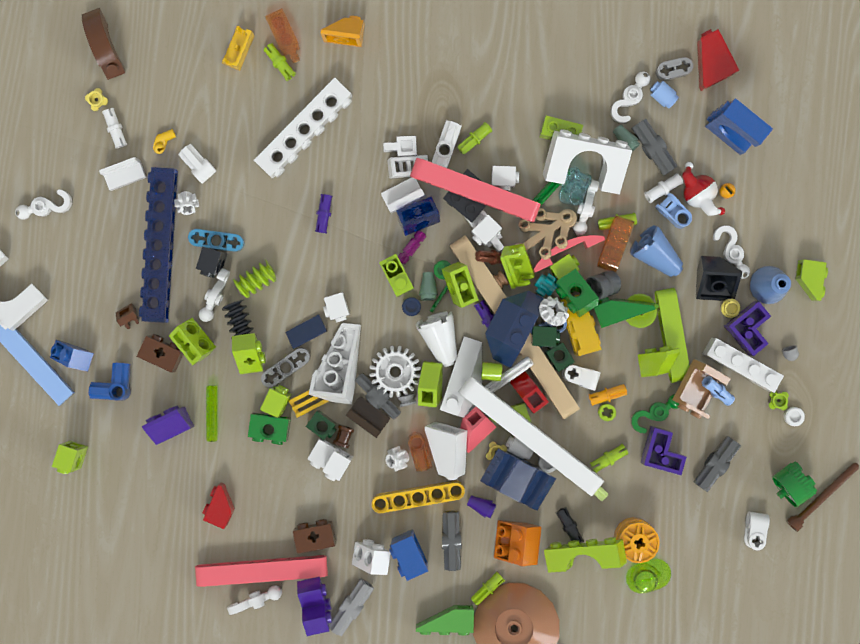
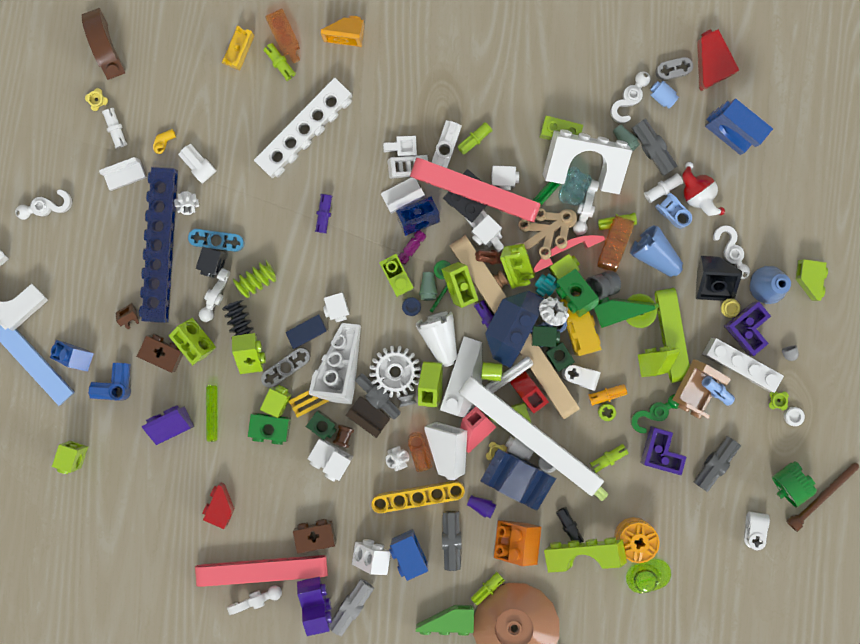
light orange hinge [719,183,736,199] -> none

